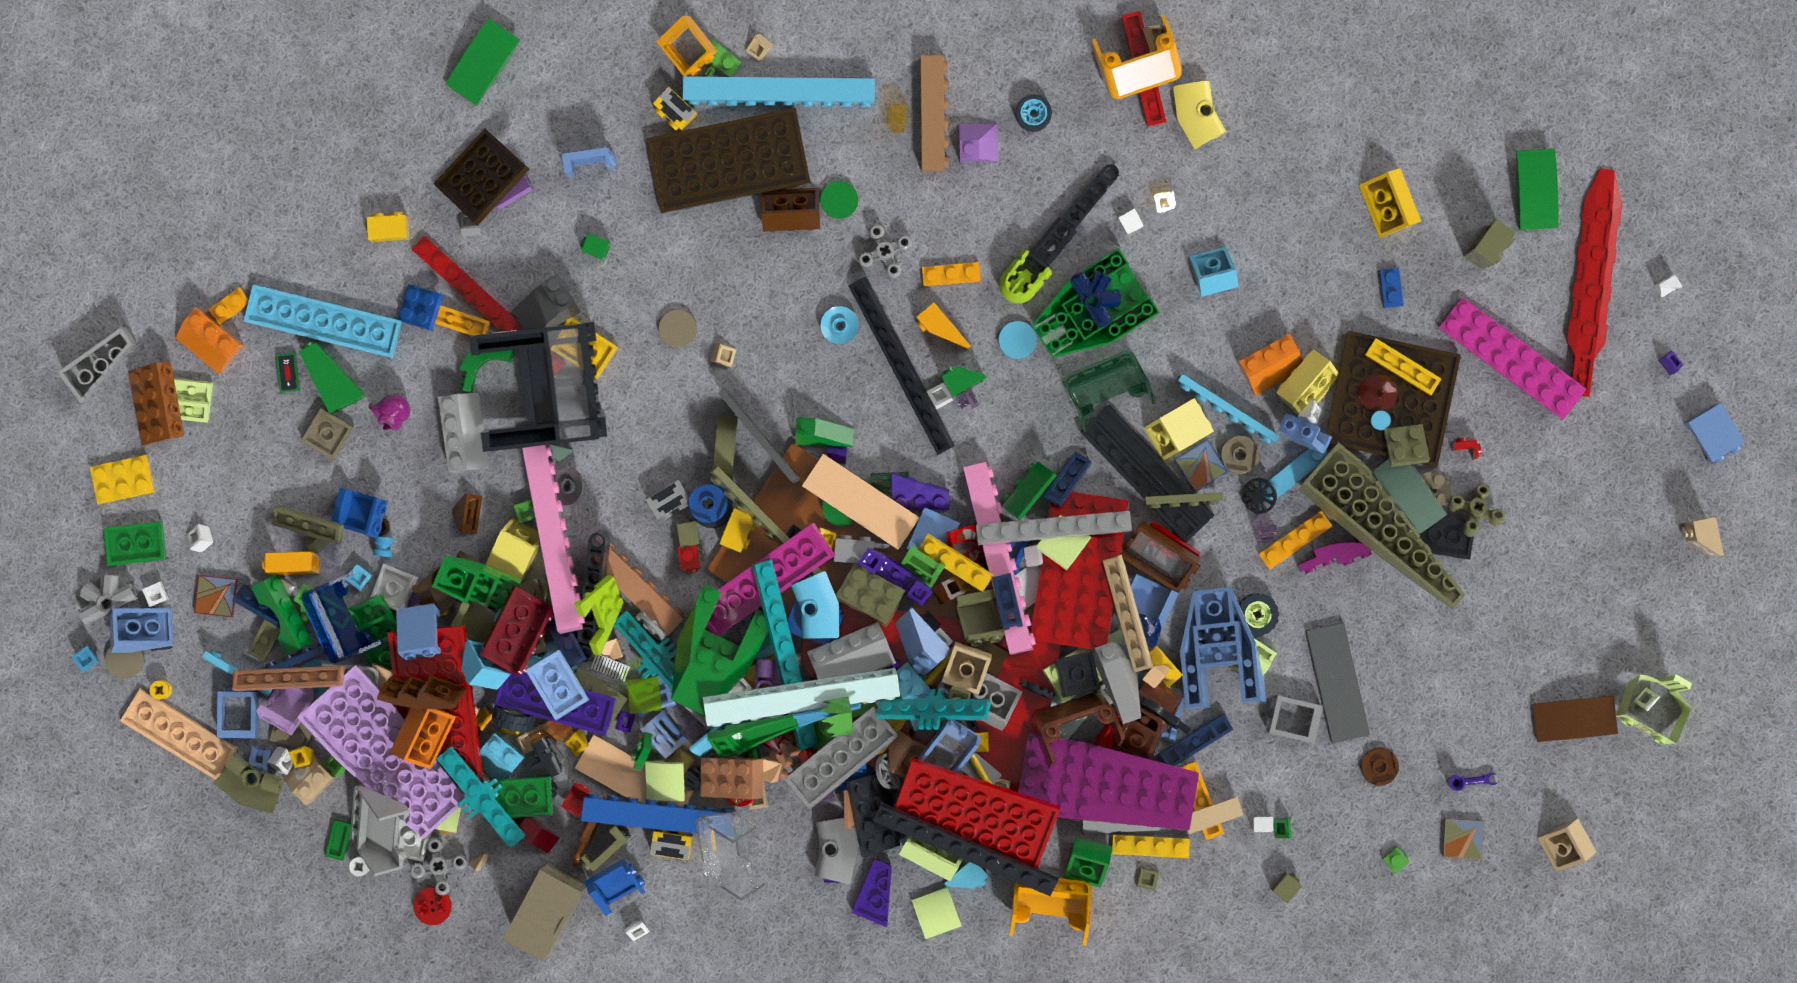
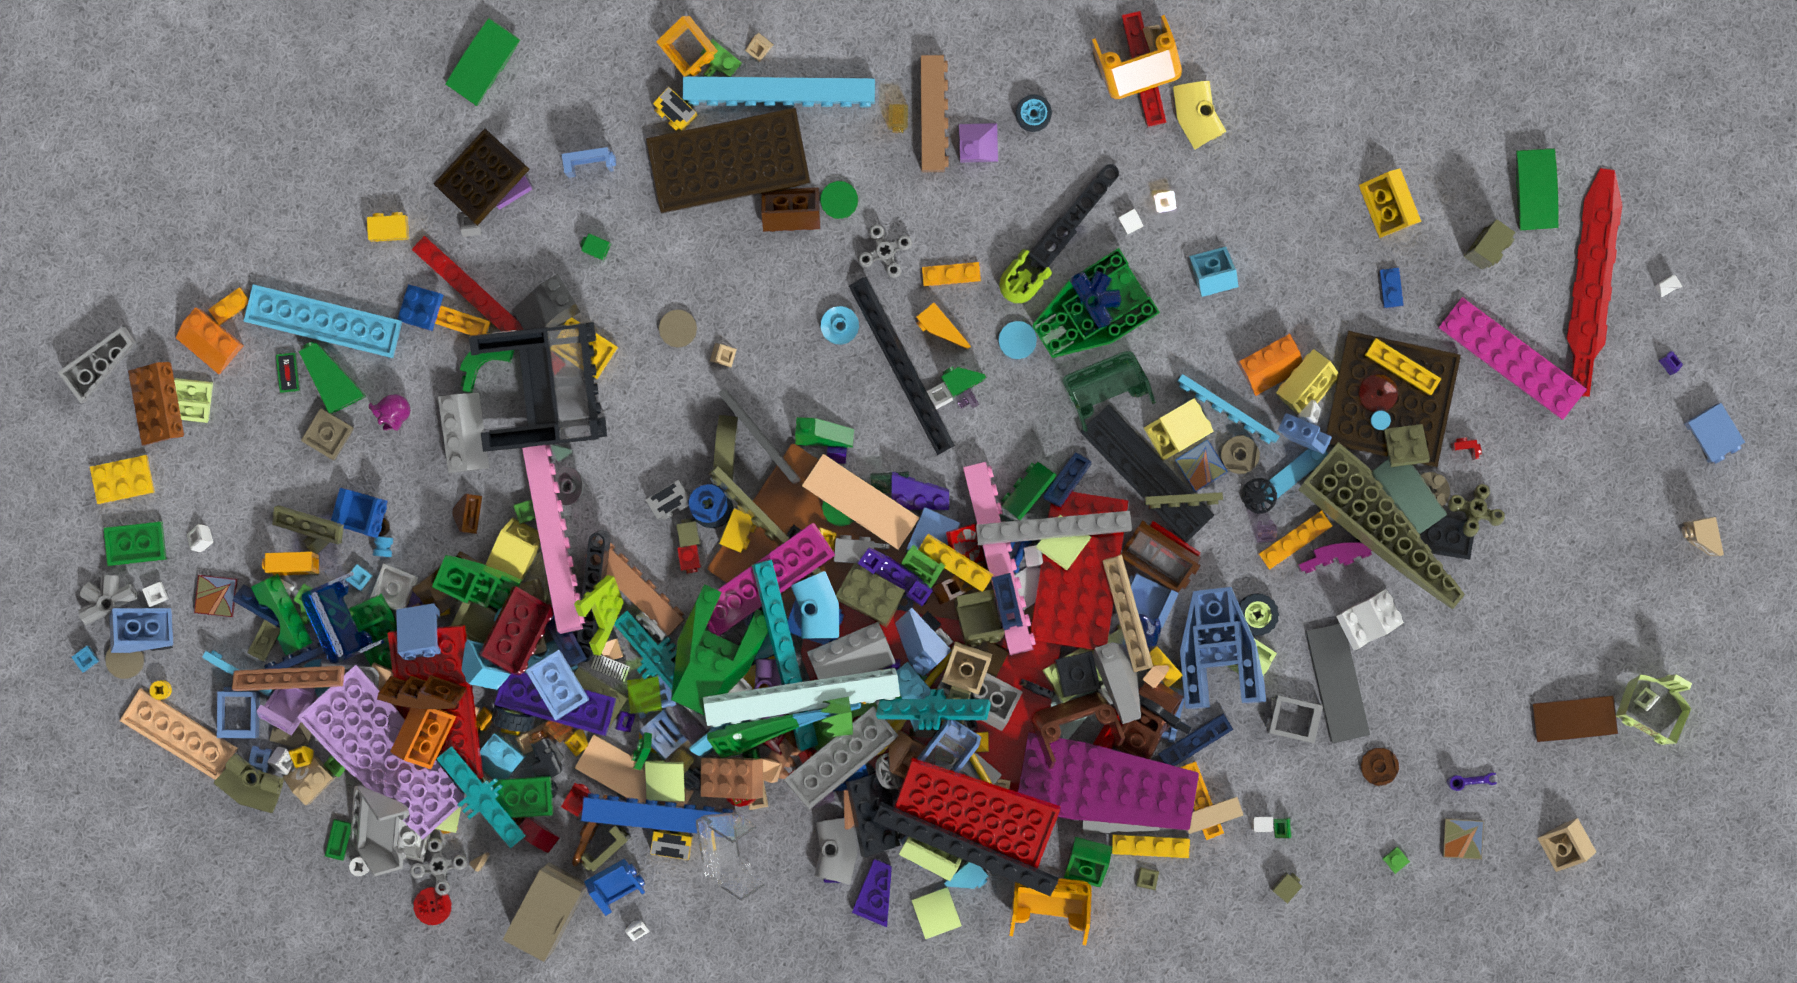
none -> white bracket [1336,589,1404,650]

